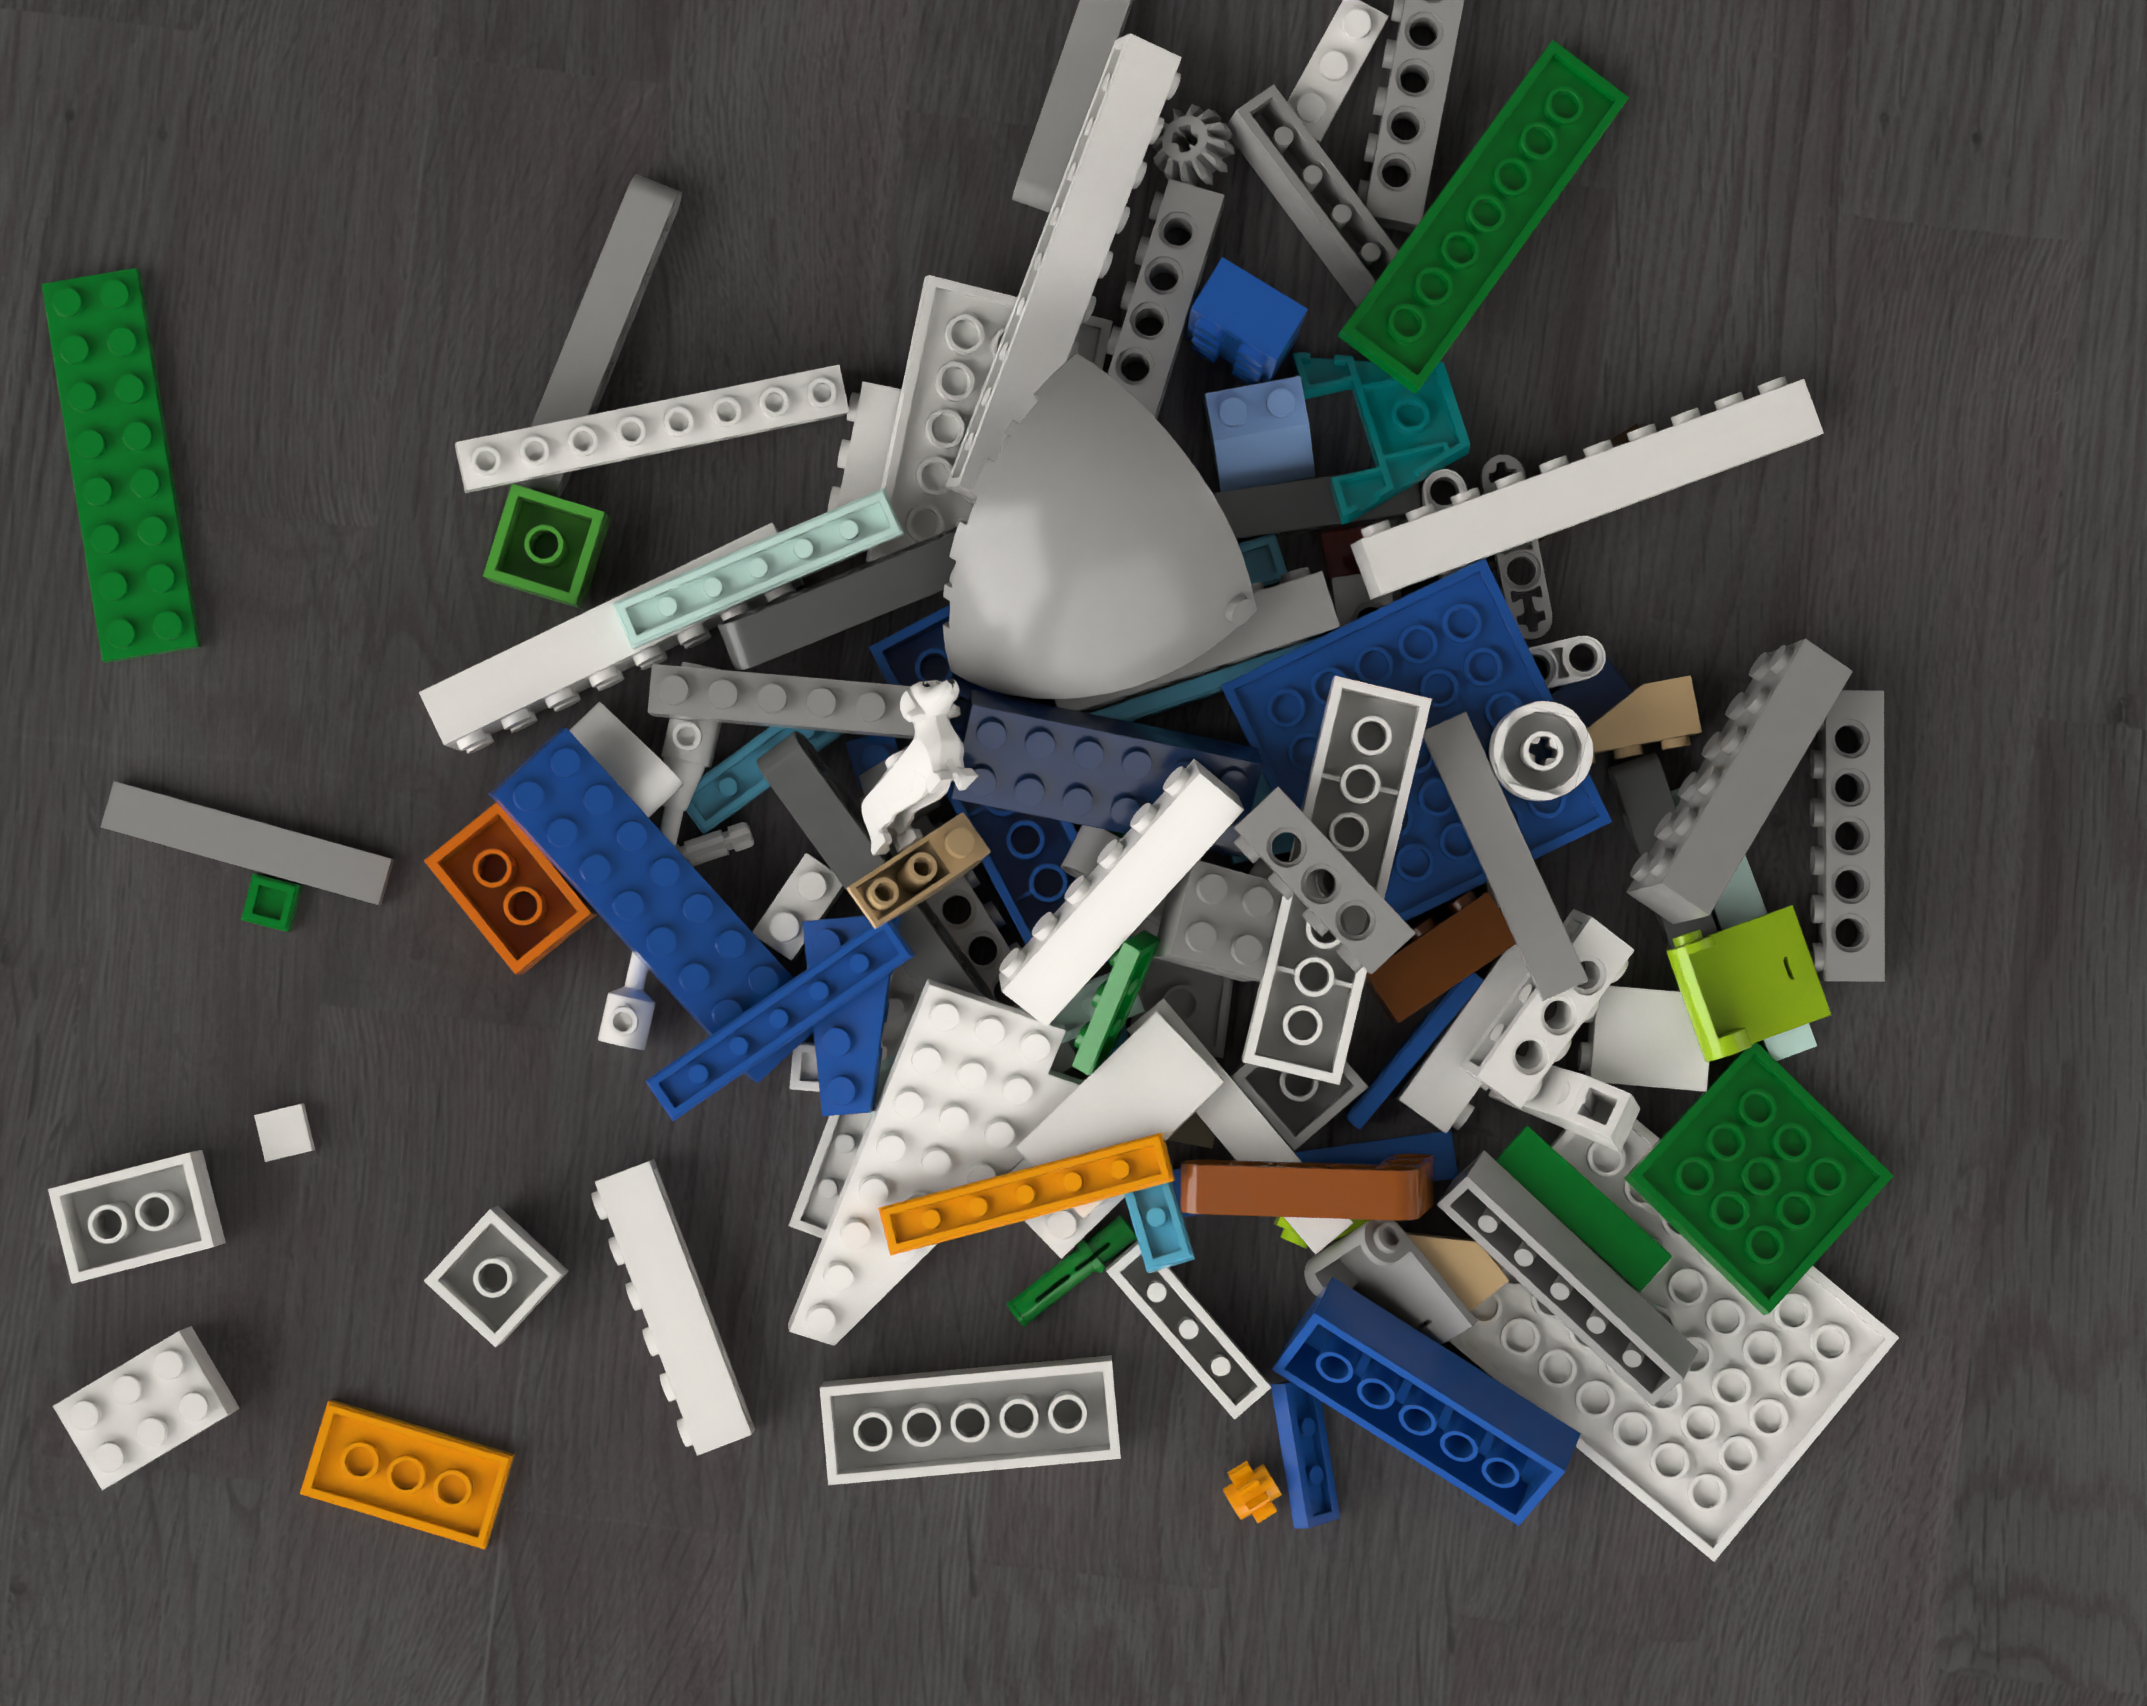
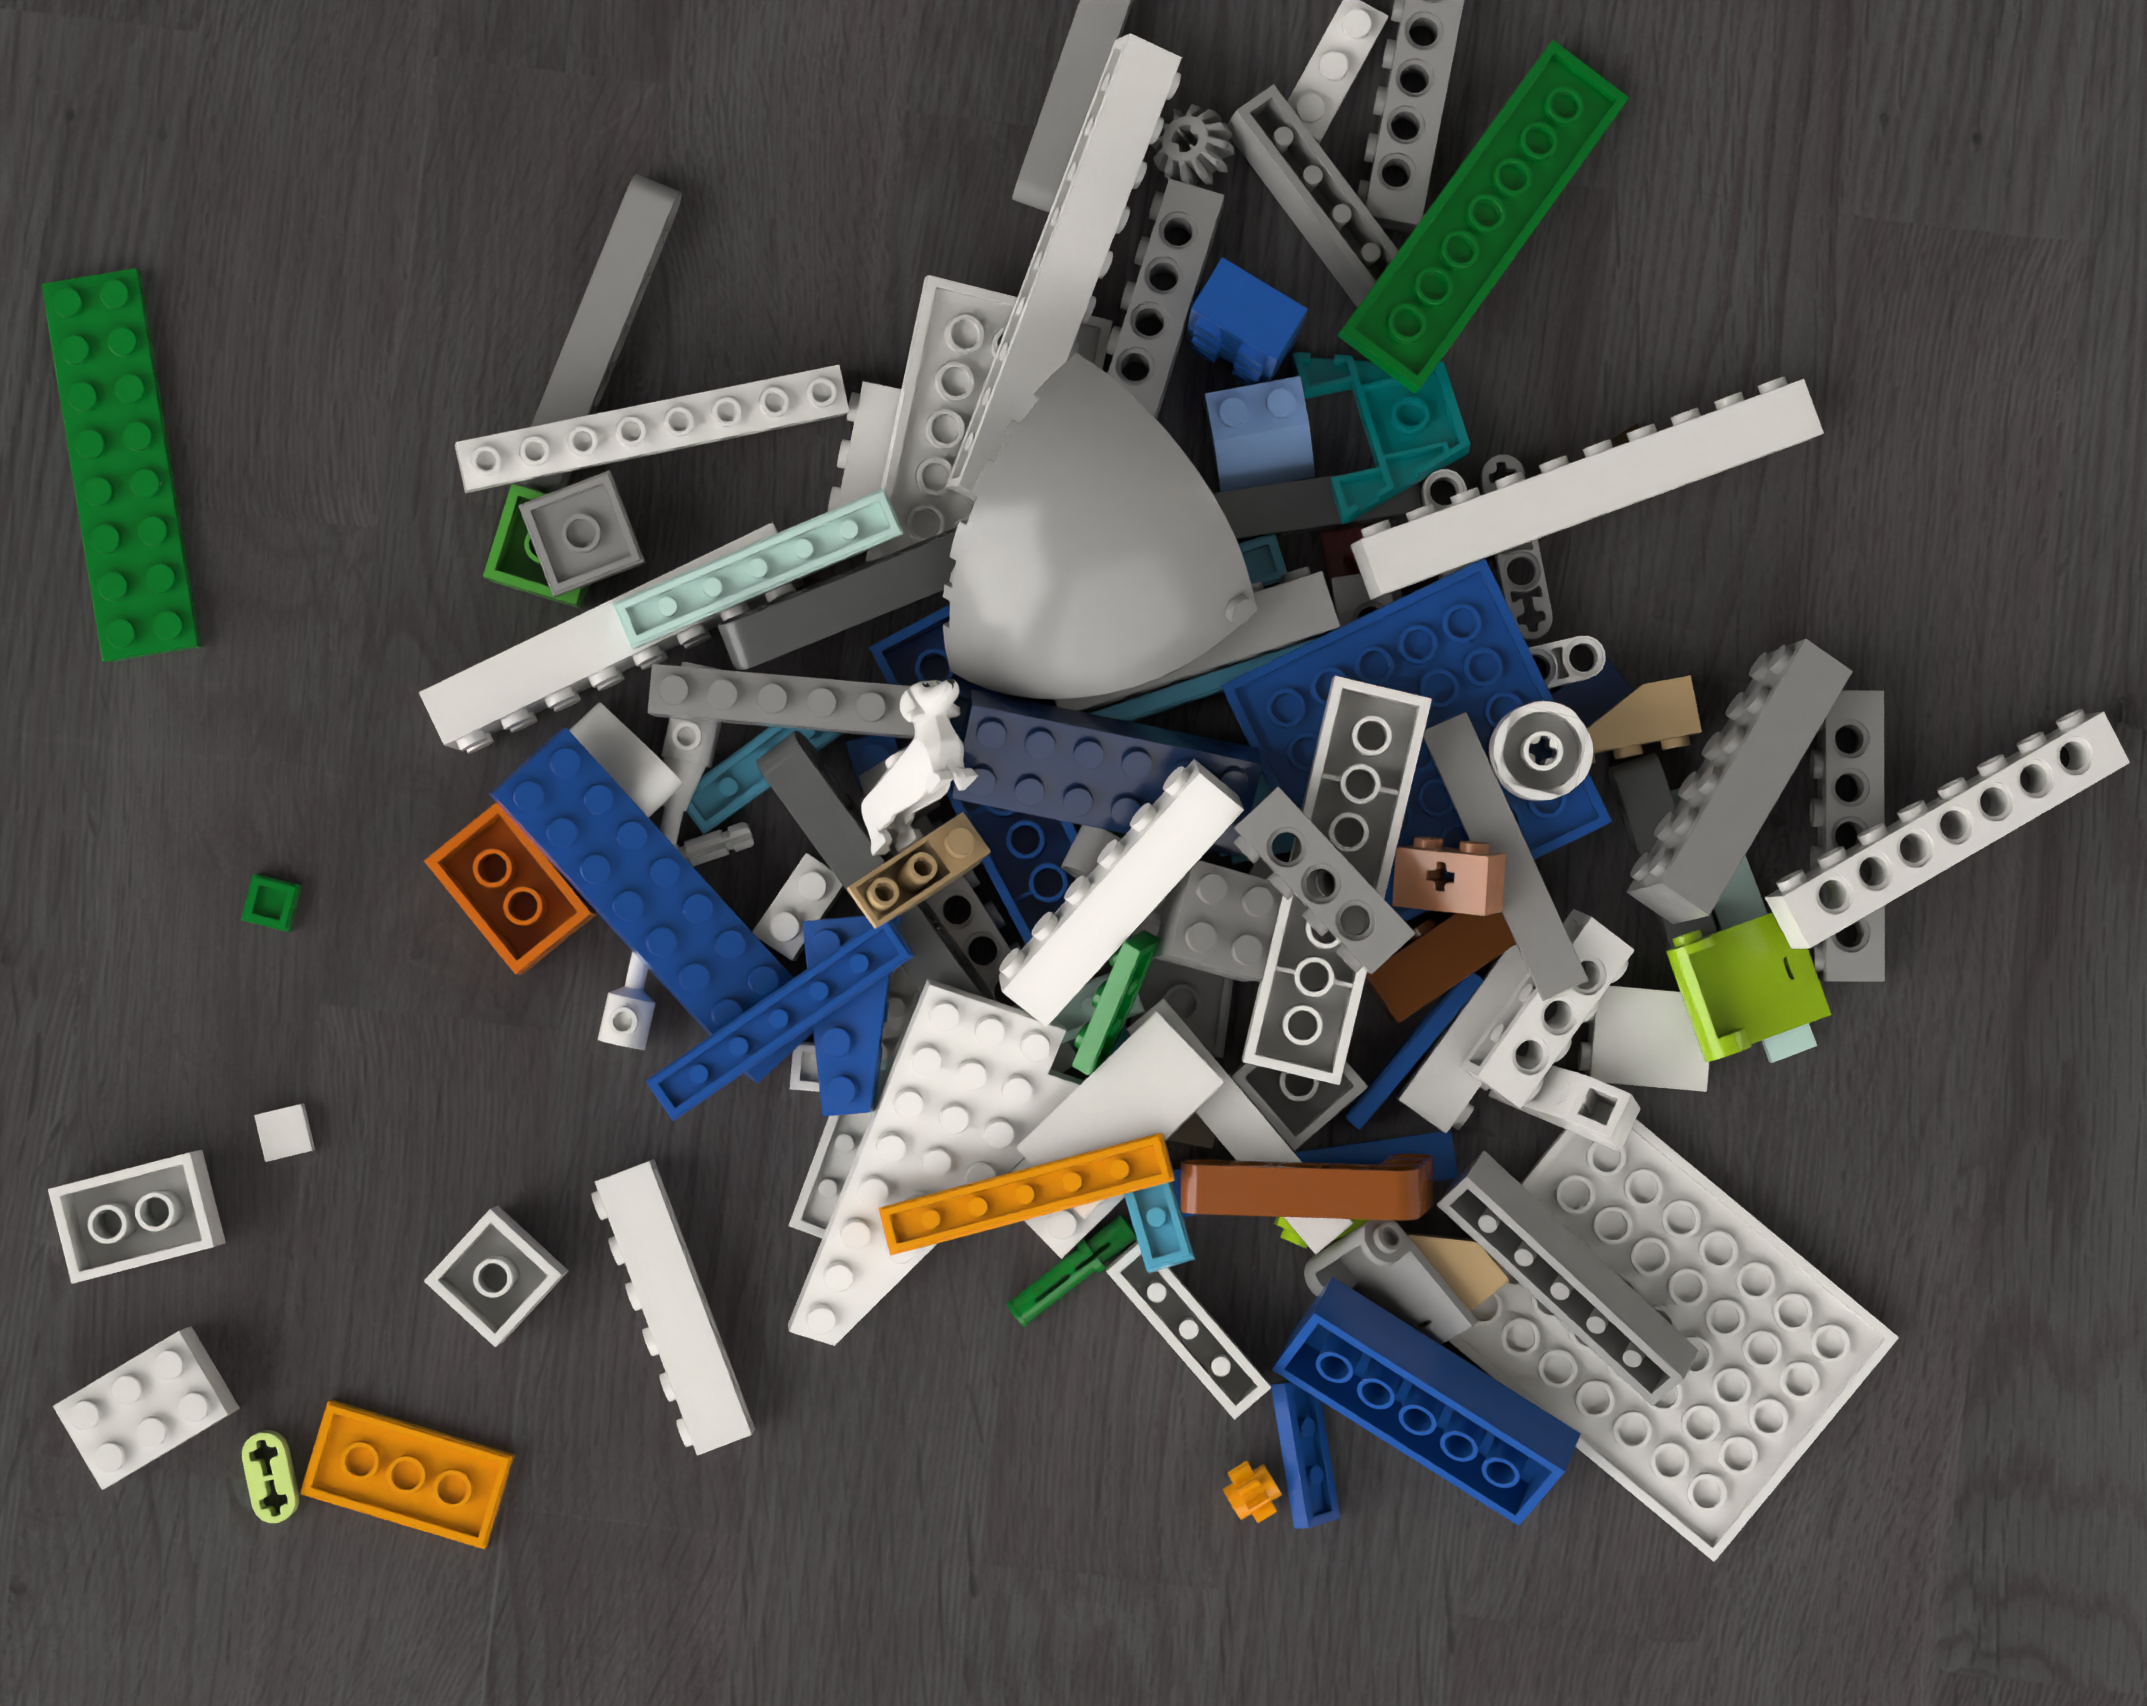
light grey tile [101,781,394,905] -> none
white brick [820,1355,1121,1485] -> none
green tile [1495,1125,1672,1292] -> none
green plate [1624,1042,1893,1315] -> none
none -> yellowish green beam [242,1430,299,1523]
none -> light grey tile [518,470,646,598]
none -> nougat brick [1392,836,1506,916]
none -> white brick [1765,709,2130,949]

